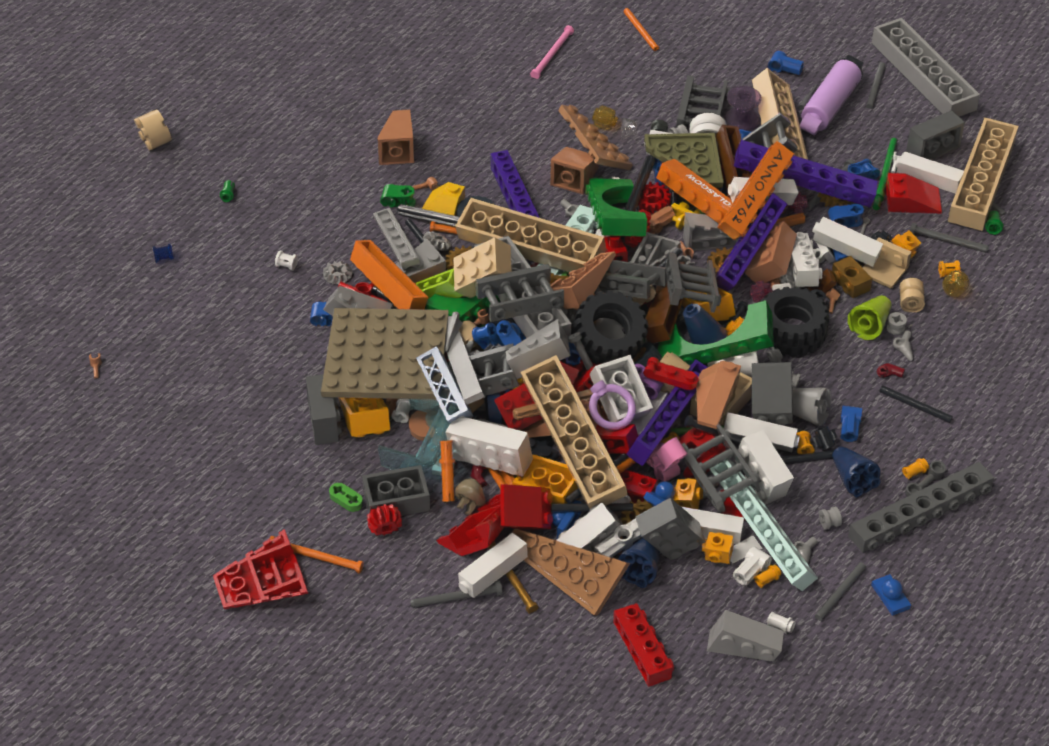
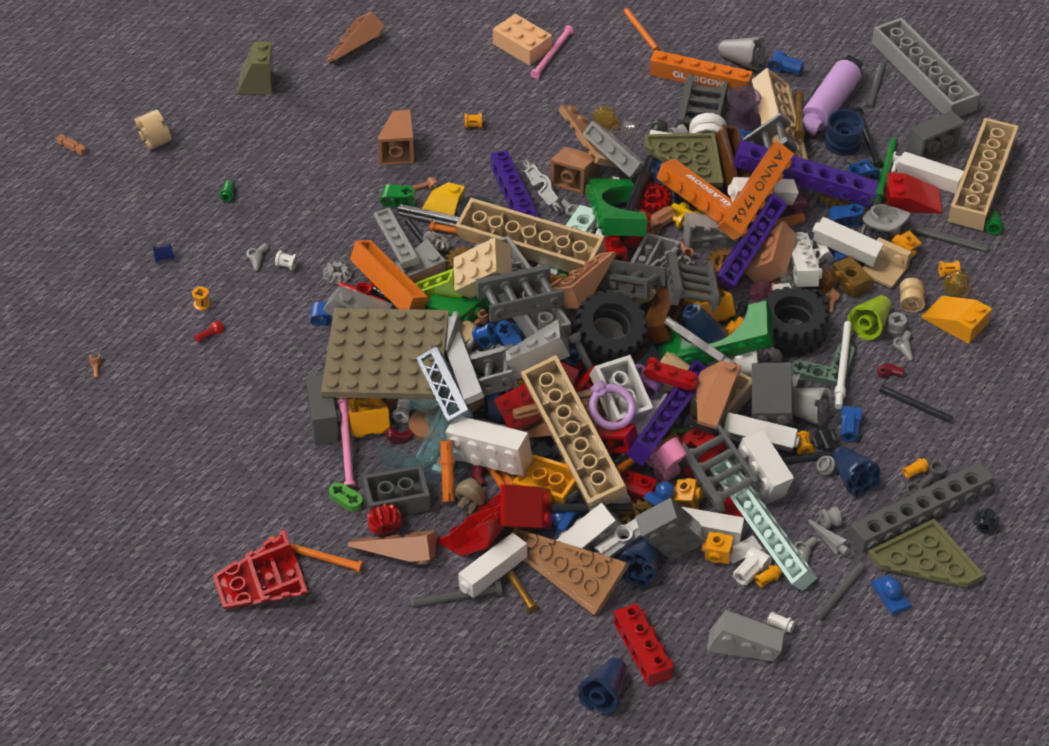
none -> nougat axle [56,134,87,155]
none -> light orange bush [192,287,210,311]
none -> red bar [194,321,225,342]
none -> olive slope [238,41,274,94]
none -> light grey animal [246,243,269,272]
none -> nougat wedge [326,11,385,63]
none -> bright pink bar [337,398,356,488]
none -> nougat wedge [348,530,437,565]
none -> dark red arm [385,427,414,444]
none -> light orange bush [465,113,482,129]
none -> light nougat brick [493,14,552,66]
none -> light grey piece [522,160,563,214]
none -> dark blue cone [578,658,627,715]
none -> light grey fence [582,121,654,178]
none -> orange brick [649,50,753,97]
none -> light grey piece [664,317,737,364]
none -> light grey cone [718,37,767,71]
none -> sand green beam [791,343,854,387]
none -> pearl gold bar [794,91,804,139]
none -> light grey piece [808,519,850,556]
none -> light grey plate [817,456,836,475]
none -> dark blue wheel [825,109,864,156]
none -> white bar [834,321,852,409]
none -> black bar [853,107,884,168]
none -> light grey hat [863,204,910,238]
none -> olive plate [867,519,984,588]
none -> light orange slope [921,296,992,344]
none -> black gear [973,508,1000,533]

